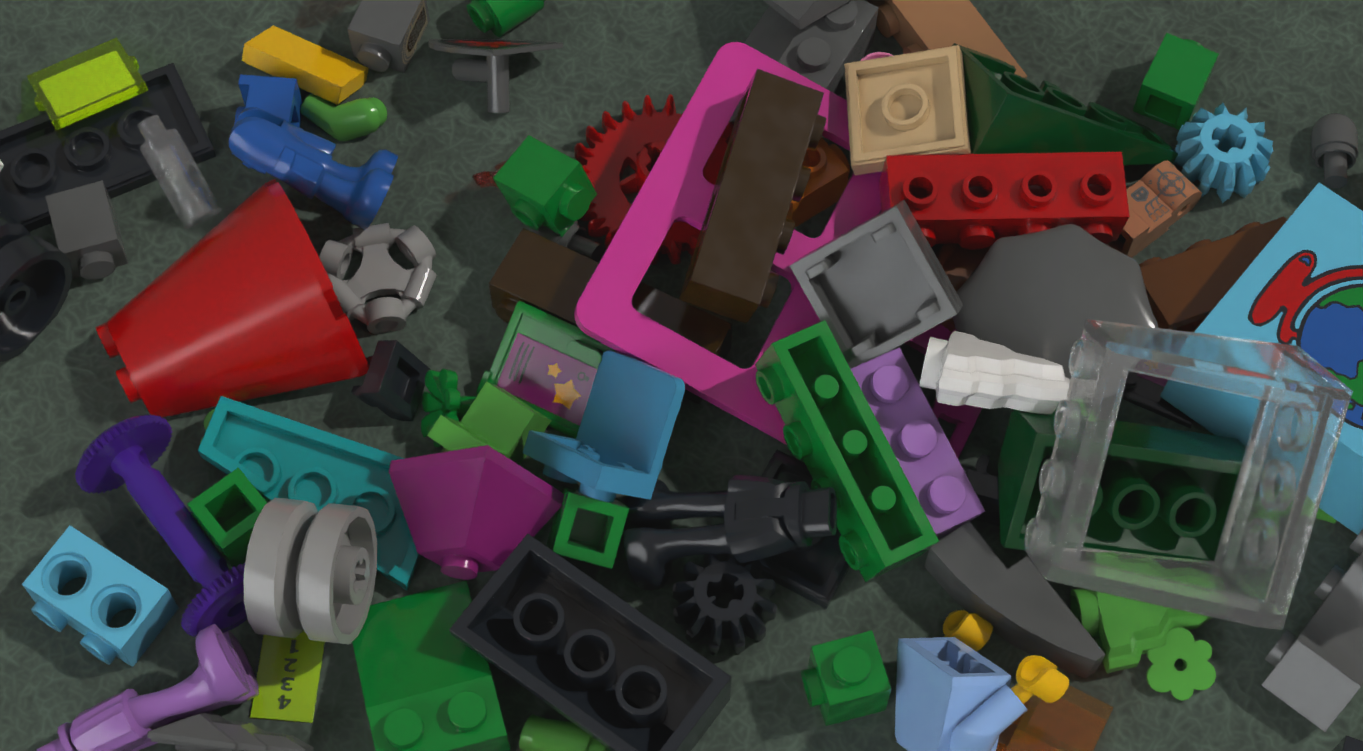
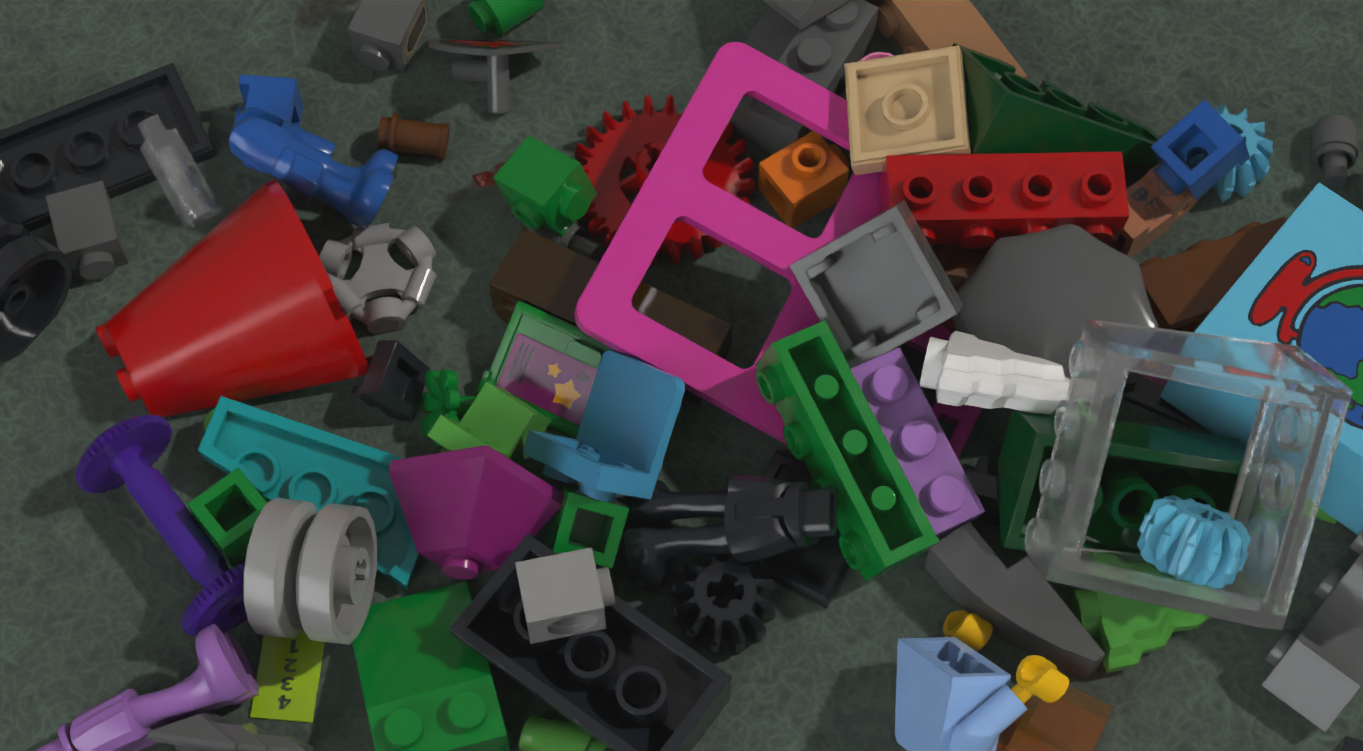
medium azure brick [22,525,179,667] -> none
clear neon green piece [27,37,148,131] -> none
yellow tile [241,25,369,105] -> none
bright green arm [300,93,387,141] -> none
dark brown brick [679,69,826,323] -> none
green brick [801,630,892,726] -> none
green brick [1133,33,1219,130] -> none
bright green plant [1146,627,1216,701] -> none
none -> reddish brown pin [377,112,450,160]
none -> light grey brick [515,547,615,644]
none -> medium azure gear [1137,495,1251,589]
none -> blue brick [1151,99,1250,201]

